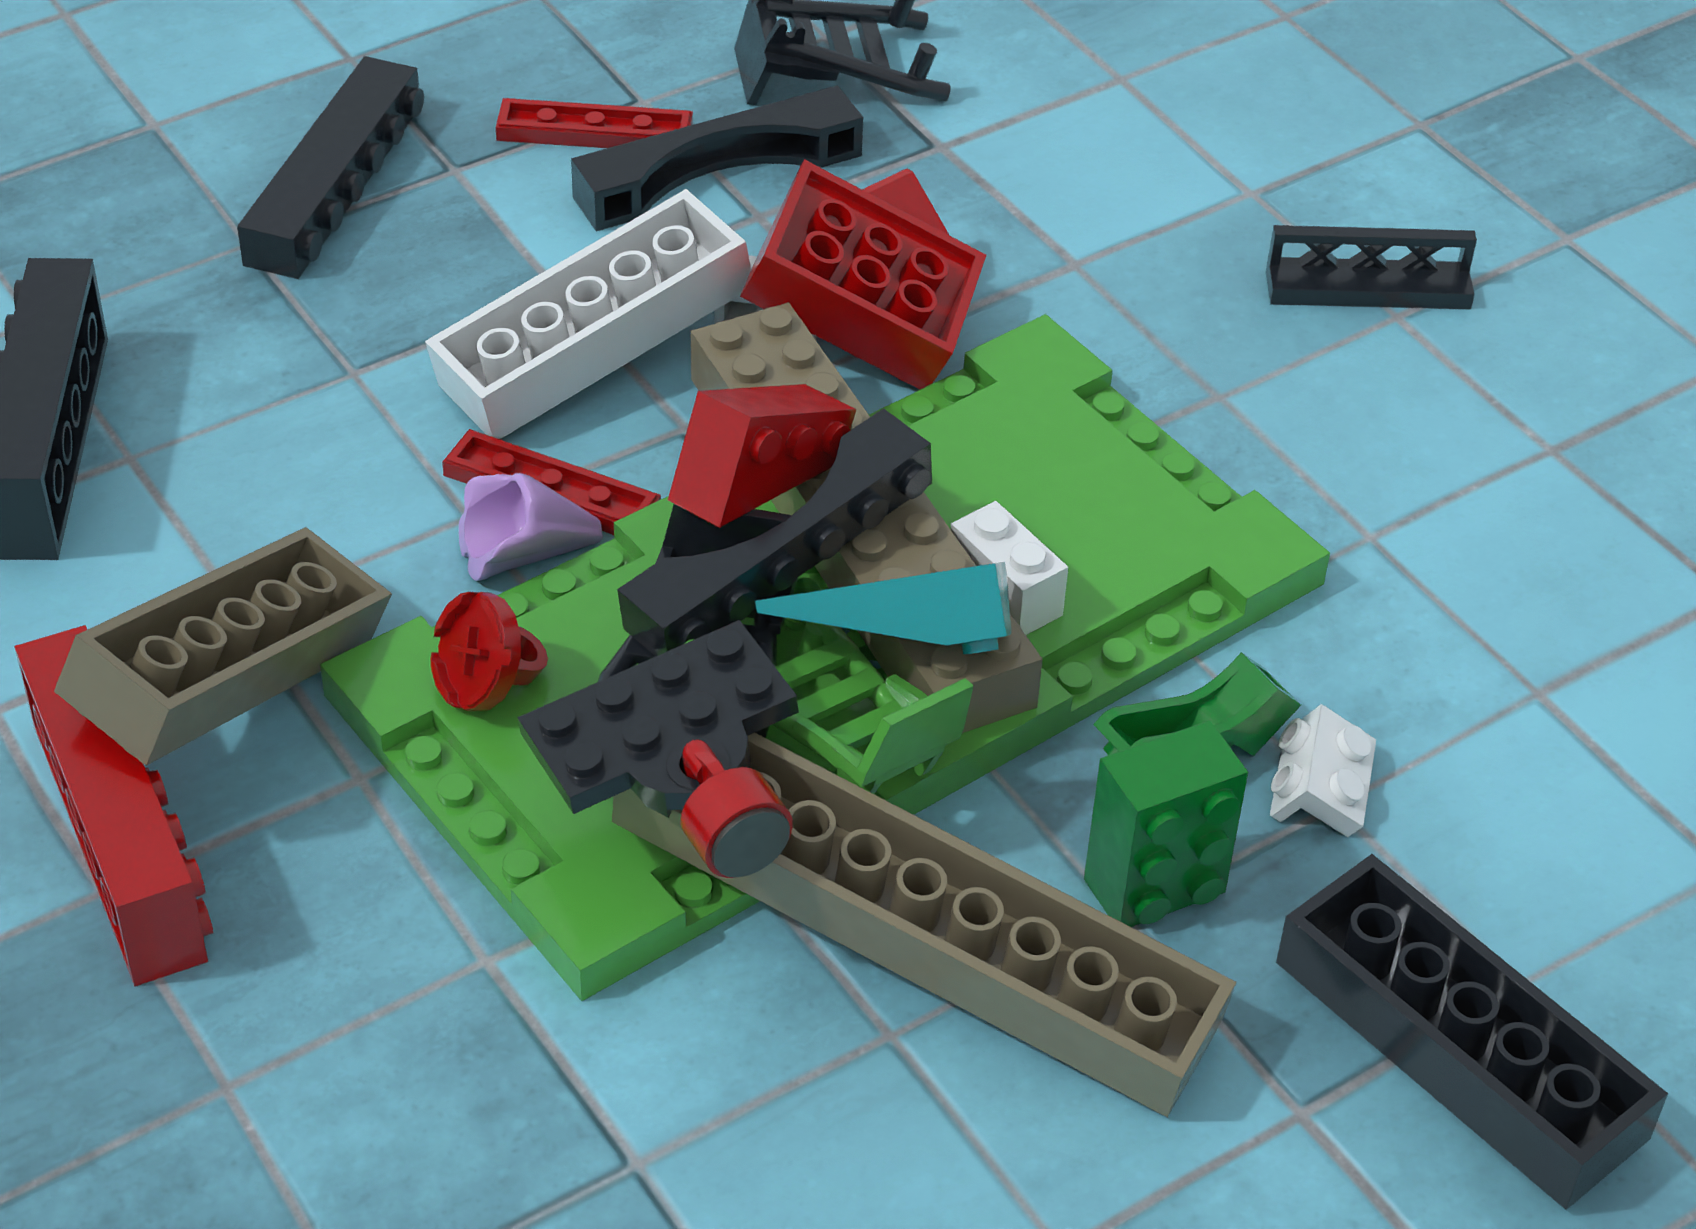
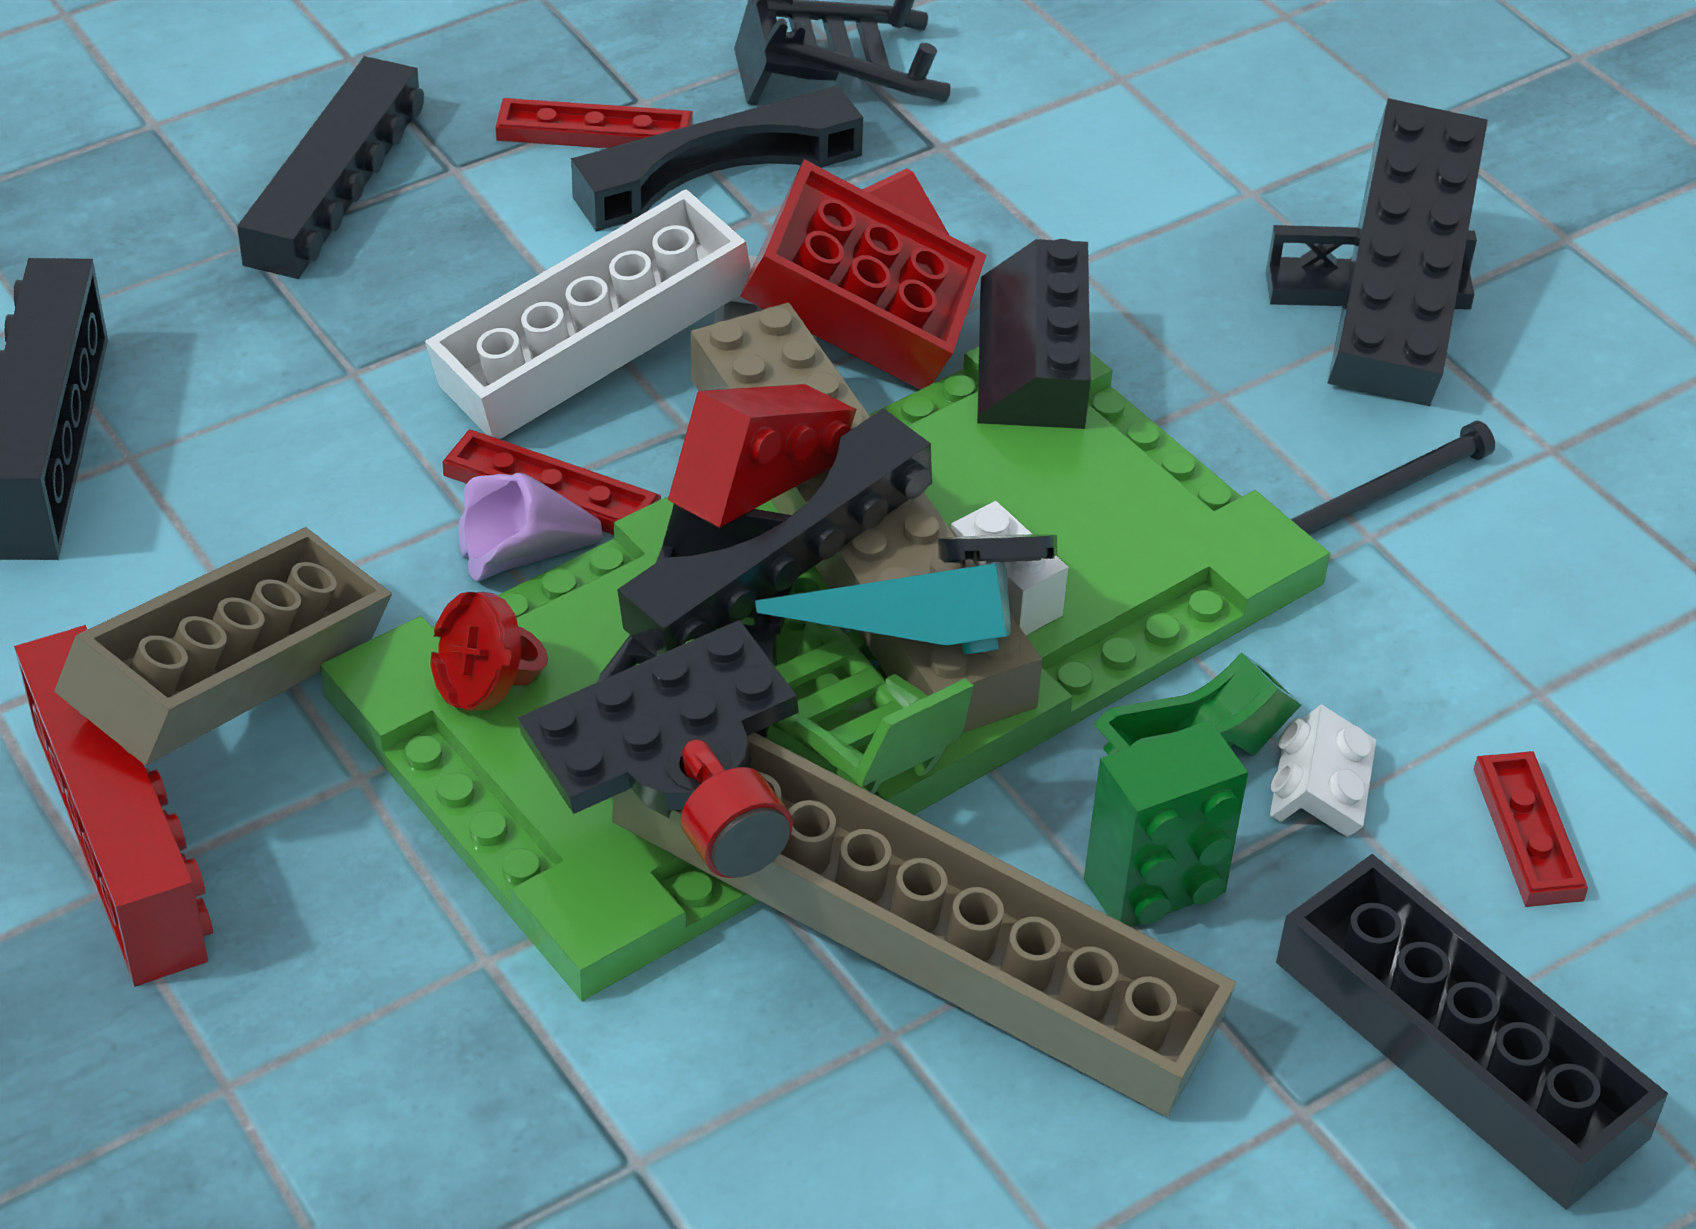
none -> black tile [938,534,1057,563]
none -> black slope [977,239,1091,429]
none -> black bar [1291,420,1495,534]
none -> black brick [1327,98,1488,406]
none -> red tile [1473,751,1588,907]

